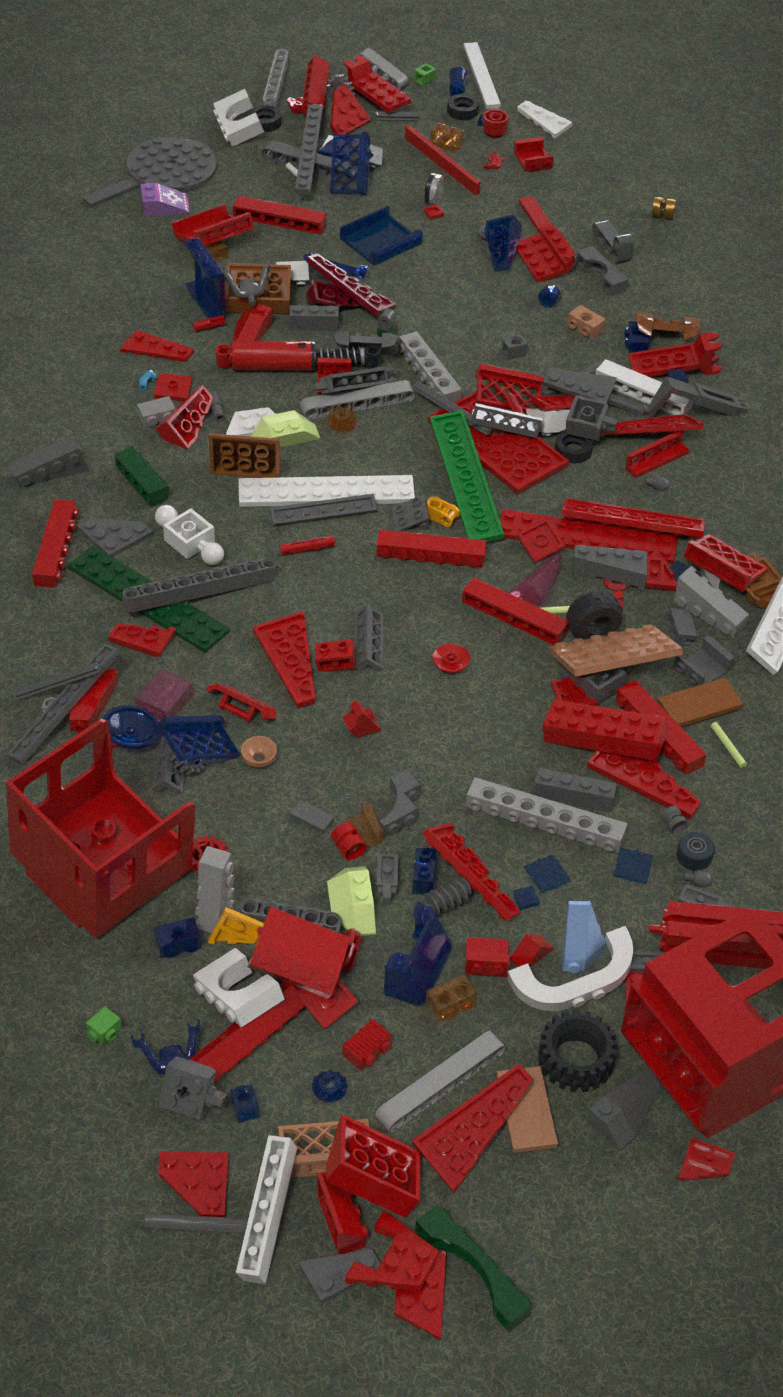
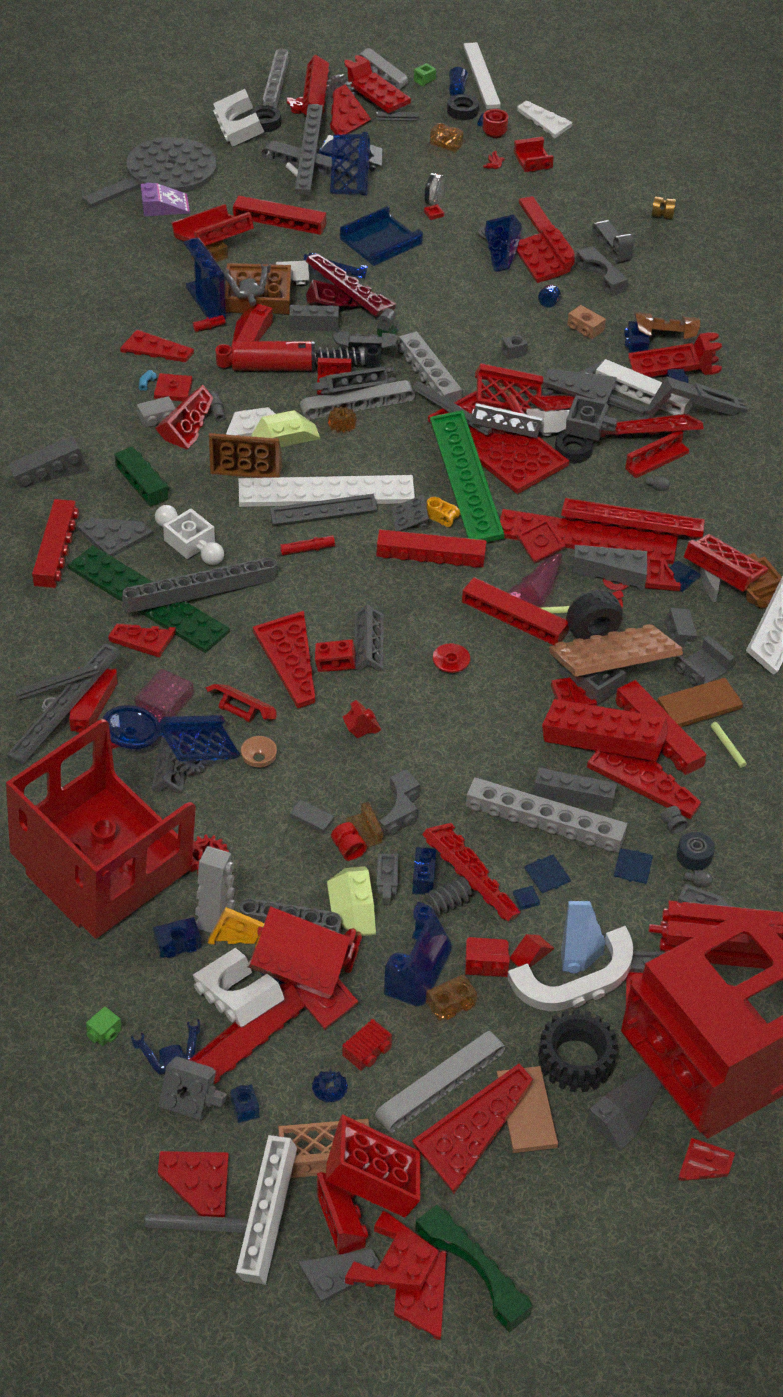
red tile [405,125,481,196] -> none
light grey wedge [674,566,749,638] -> none

